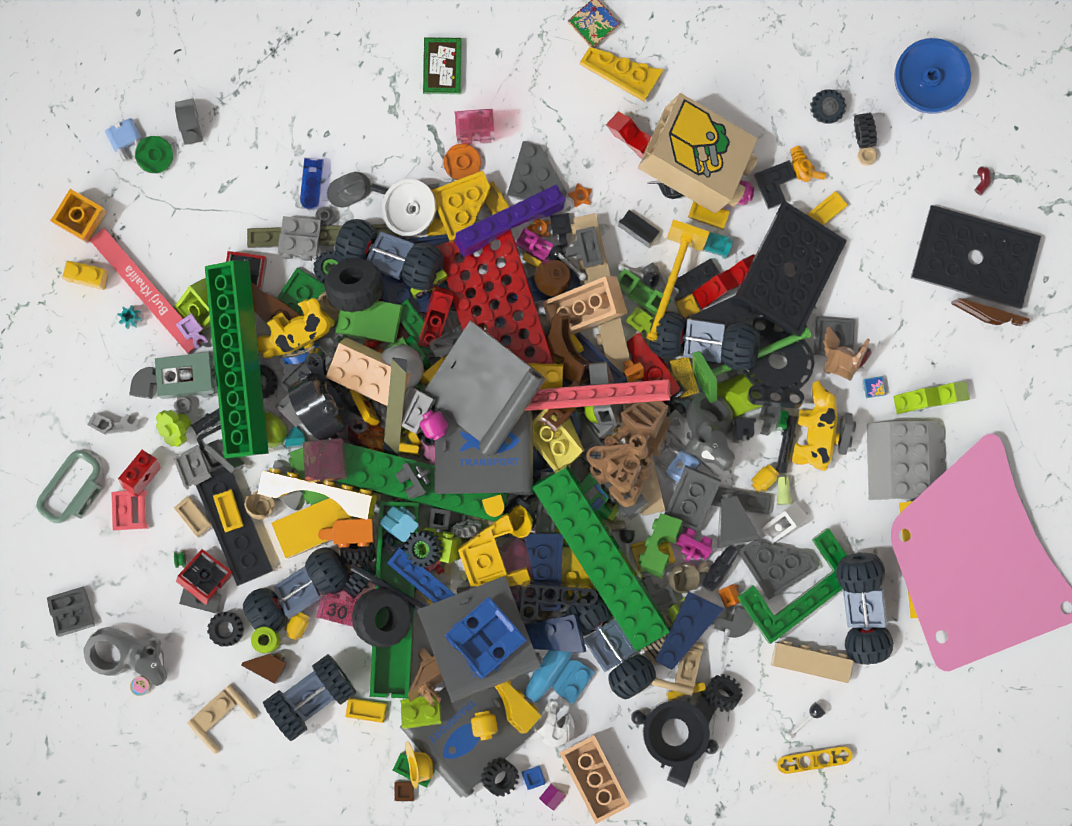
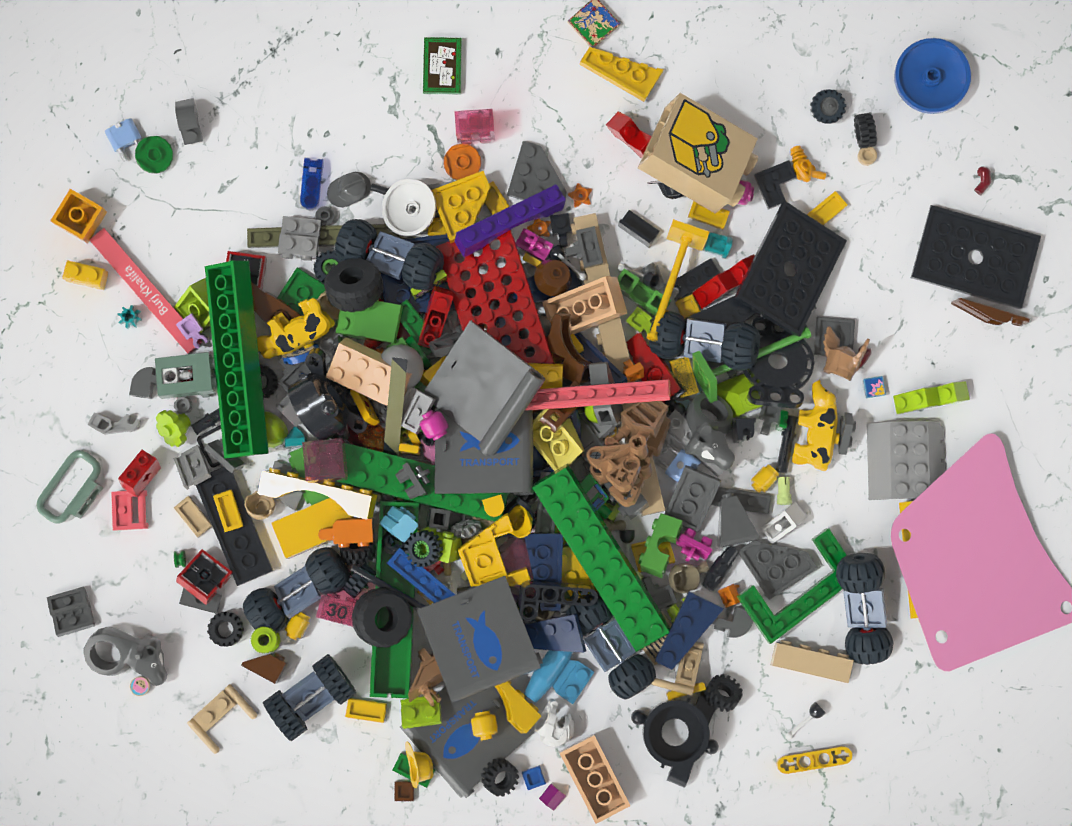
blue piece [445,597,527,680] -> none

